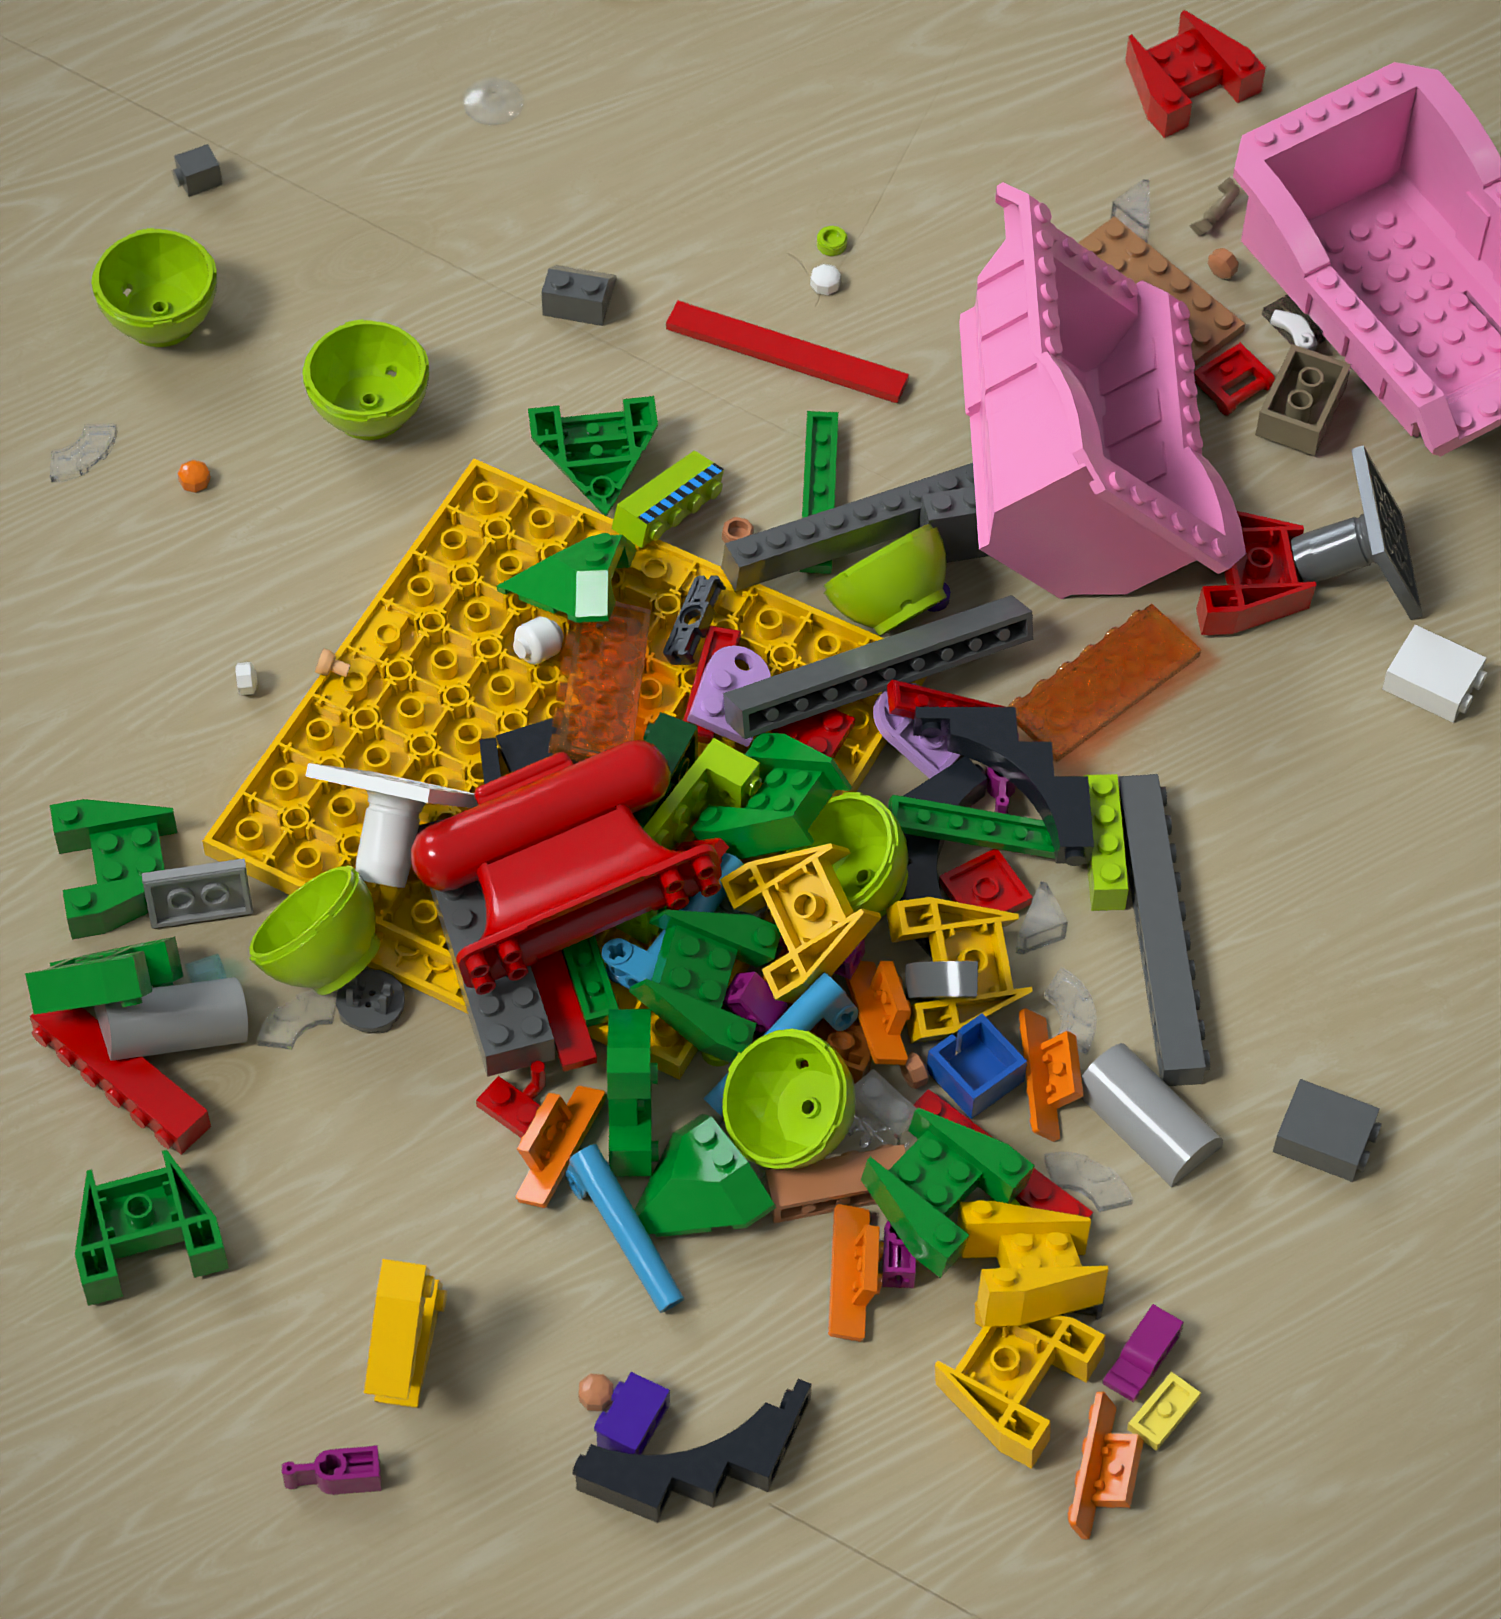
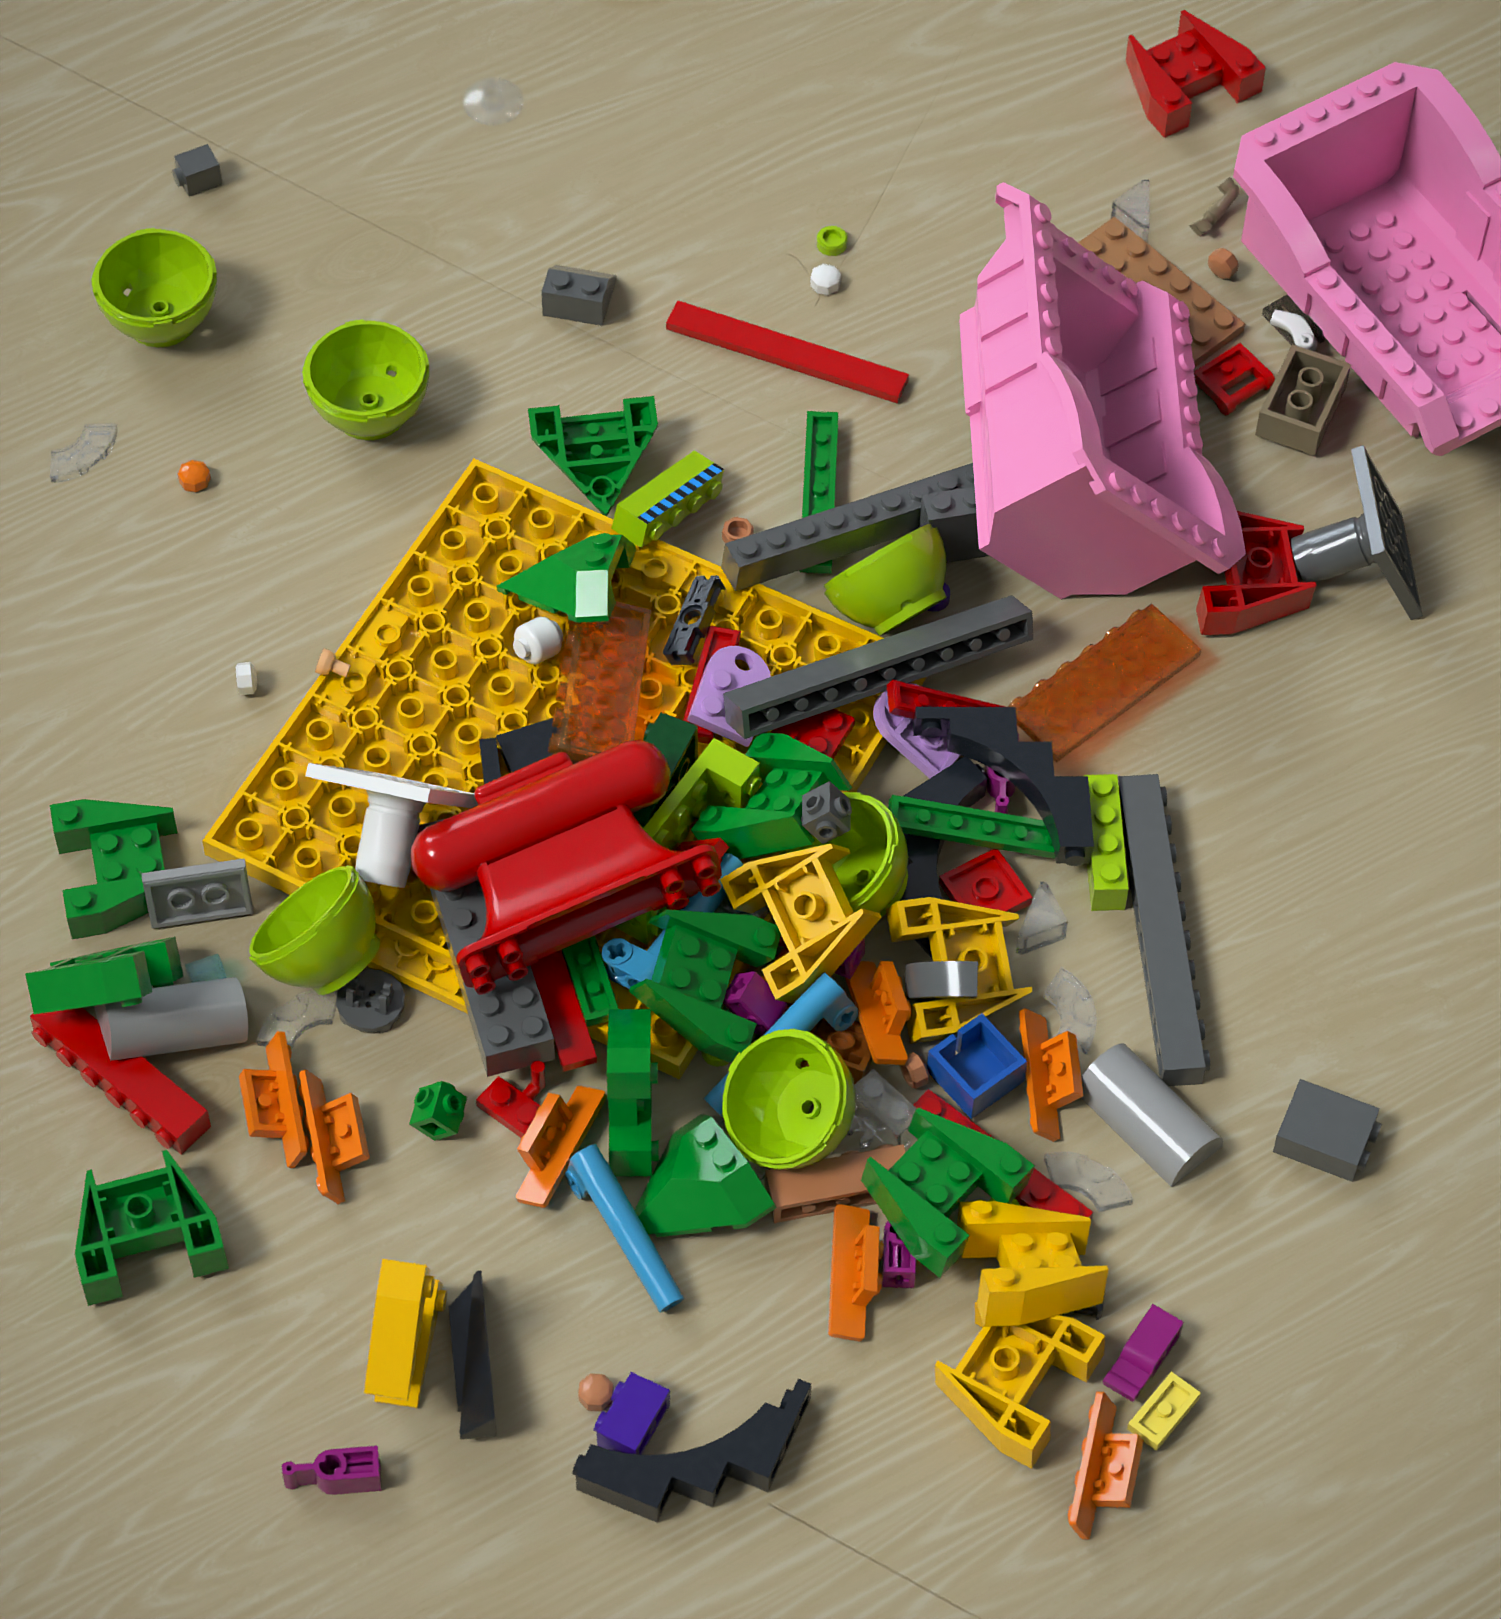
white brick [1382,625,1487,723] -> none
none -> orange bracket [239,1031,309,1168]
none -> orange bracket [299,1069,370,1204]
none -> green brick [409,1081,468,1141]
none -> black wedge [449,1270,497,1440]
none -> dark grey brick [801,781,852,844]

